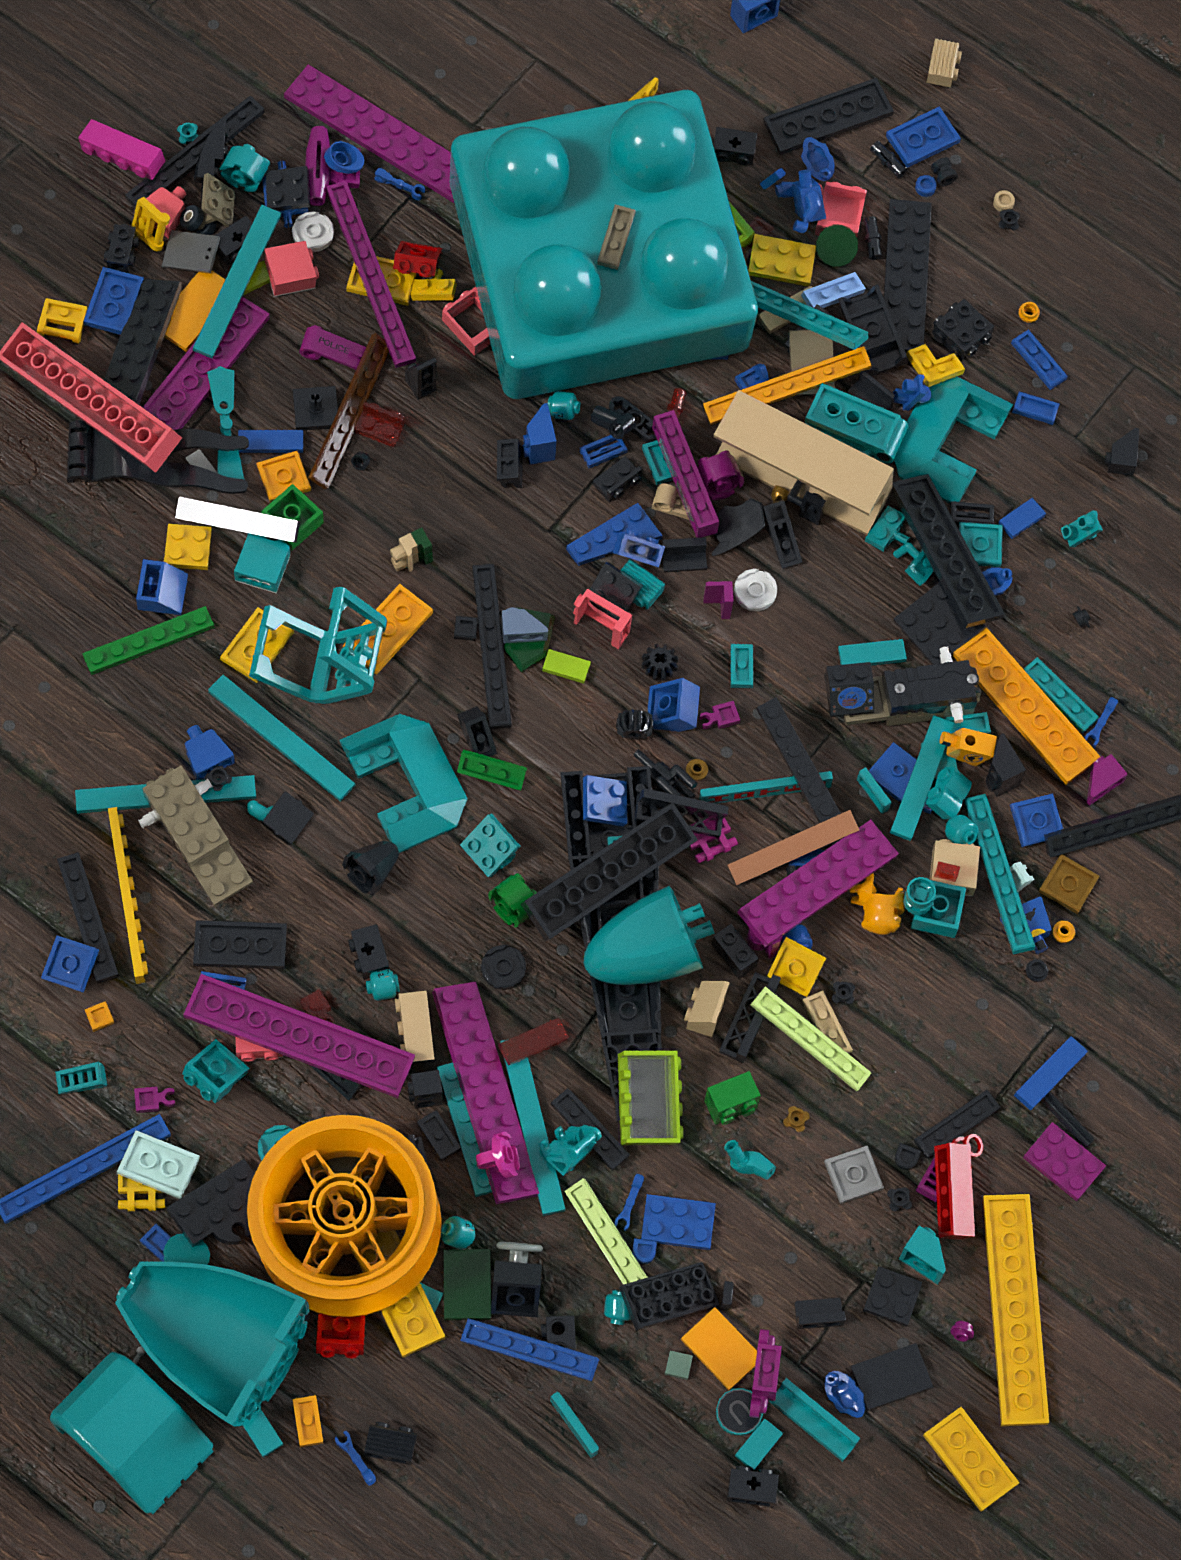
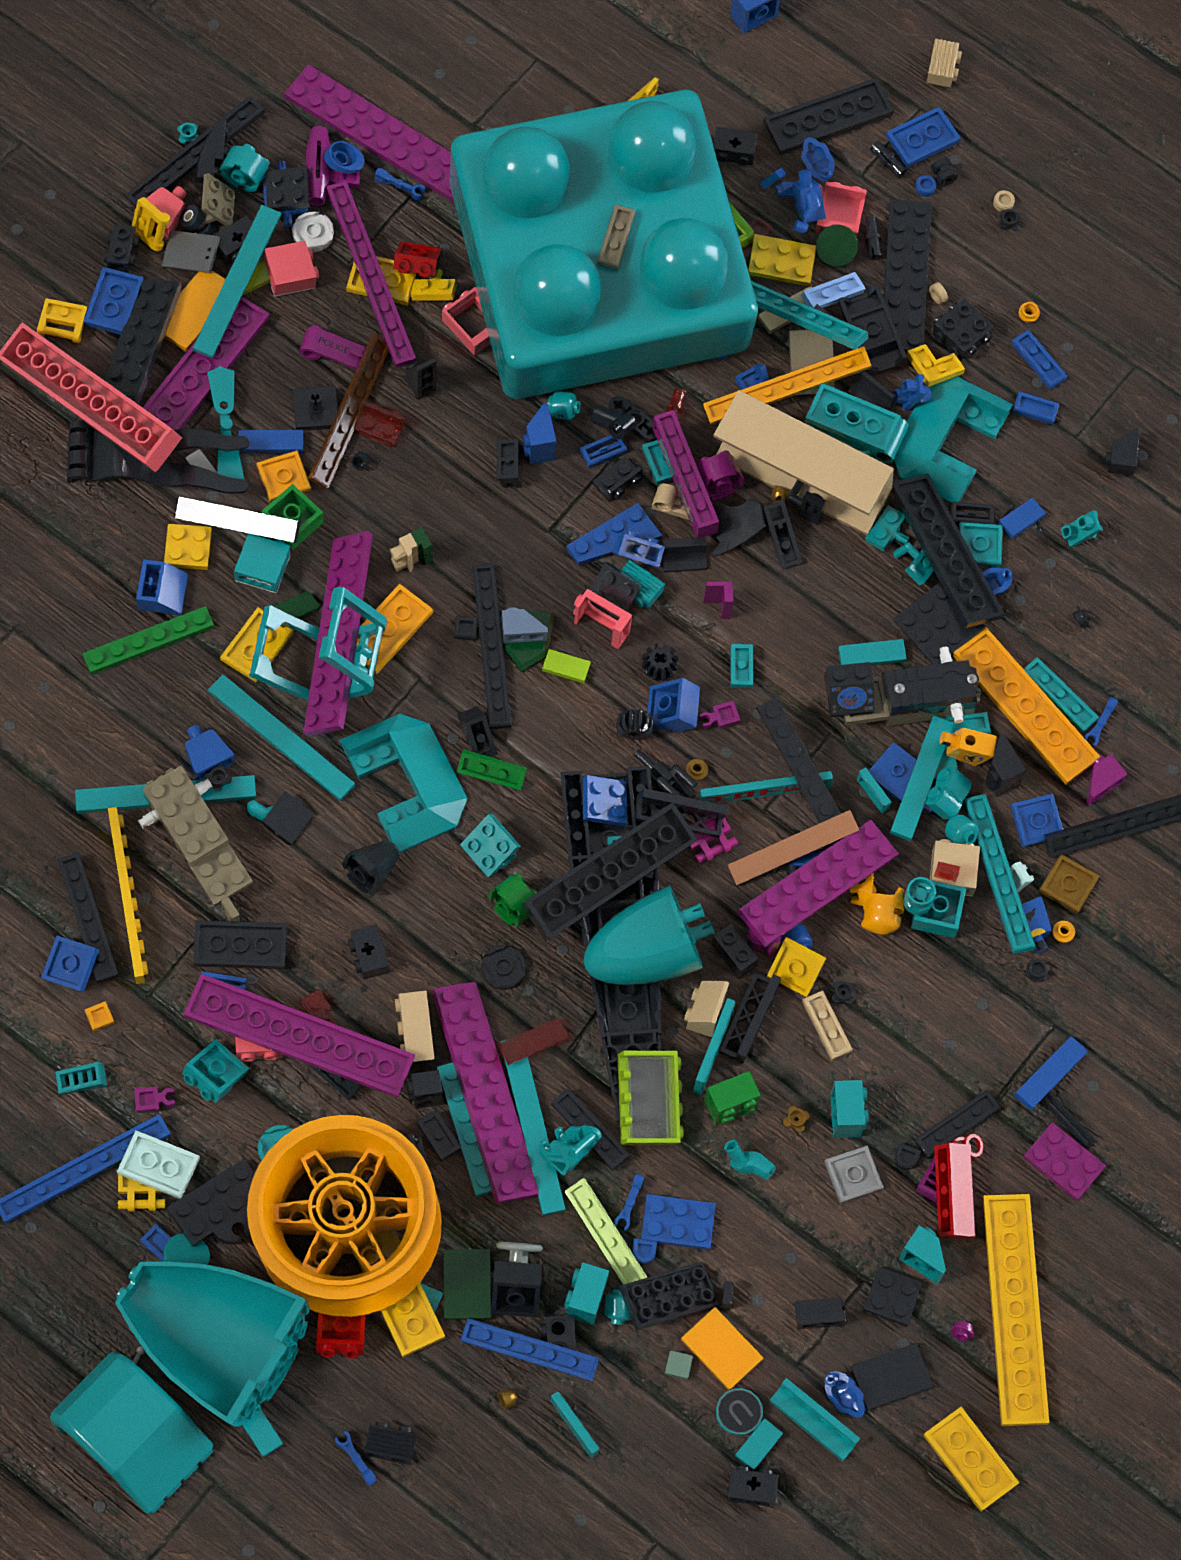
dark pink brick [78,119,165,180] -> none
light orange plate [293,1395,323,1447] -> none
teal head [366,969,400,1001] -> none
teal head [441,1216,475,1249] -> none
dark pink tile [476,1131,520,1178] -> none
white tile [734,569,777,611] -> none
magenta piece [749,1329,782,1418] -> none
yellowish green tile [750,986,871,1091] -> none
black plate [887,1187,912,1211] -> none
none -> dark tan tile [221,897,240,922]
none -> dark green tile [274,590,320,628]
none -> magenta plate [303,531,373,737]
none -> pearl gold hinge [498,1389,517,1410]
none -> teal brick [564,1262,609,1326]
none -> teal tile [693,998,736,1096]
none -> teal brick [830,1080,869,1138]
none -> tan tile [929,282,948,304]

